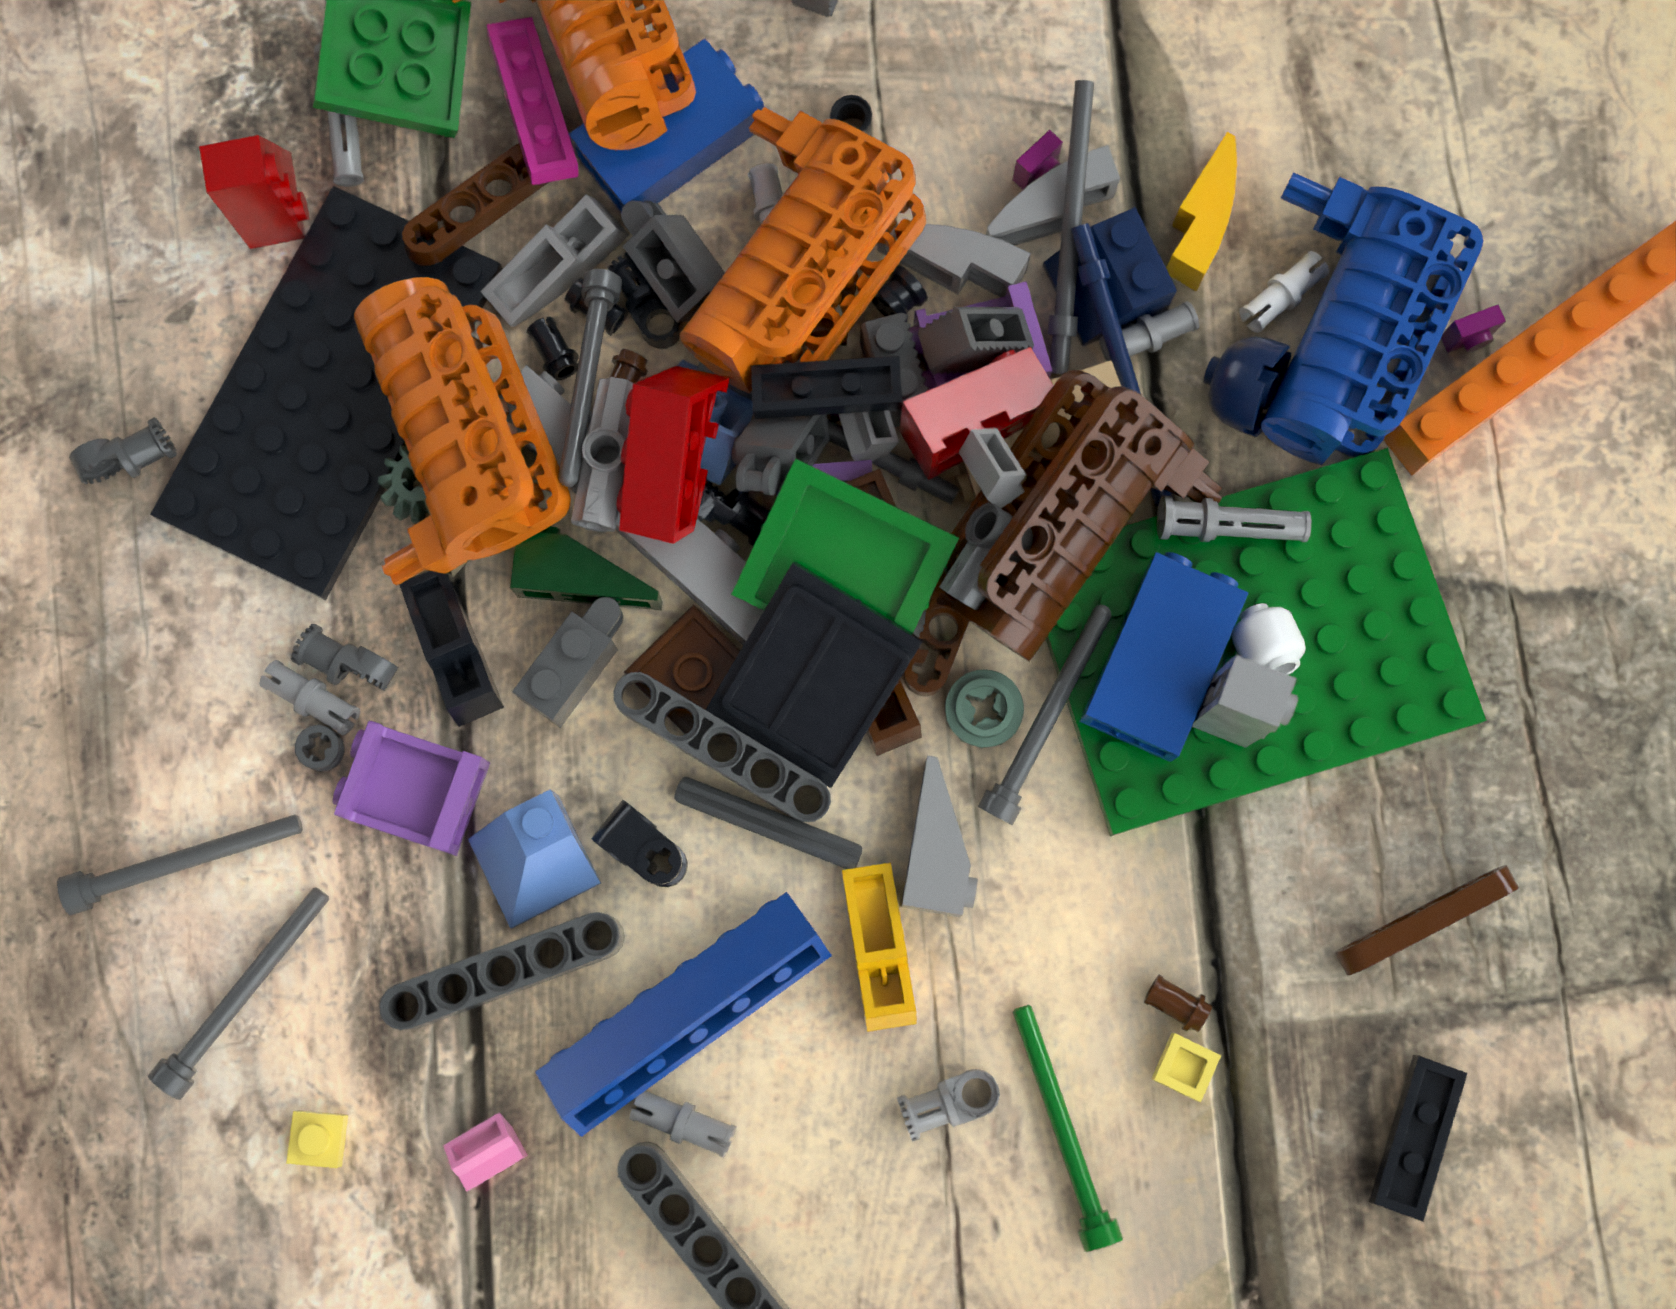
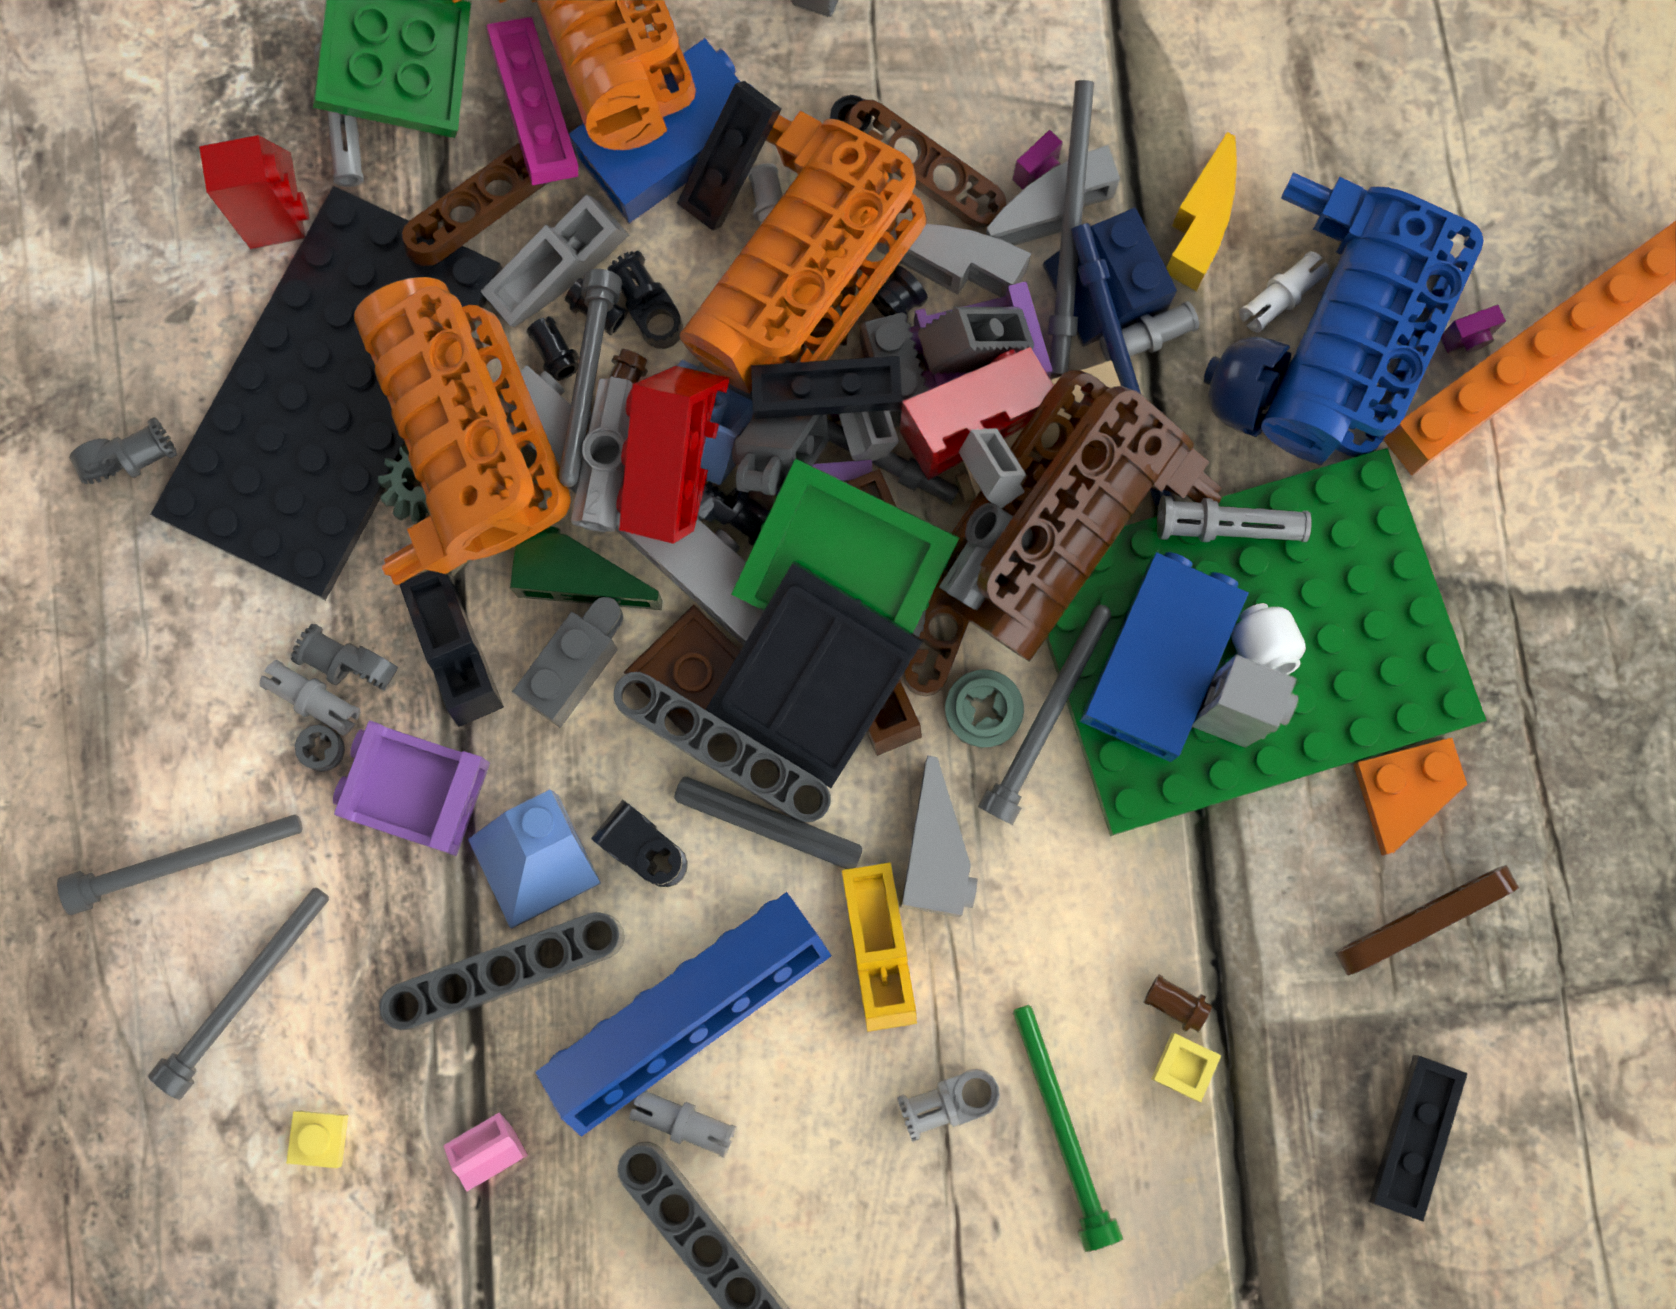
dark grey brick [621,201,725,323] -> none
none -> black plate [677,81,782,231]
none -> reddish brown beam [844,100,1006,228]
none -> orange wing [1353,737,1468,856]

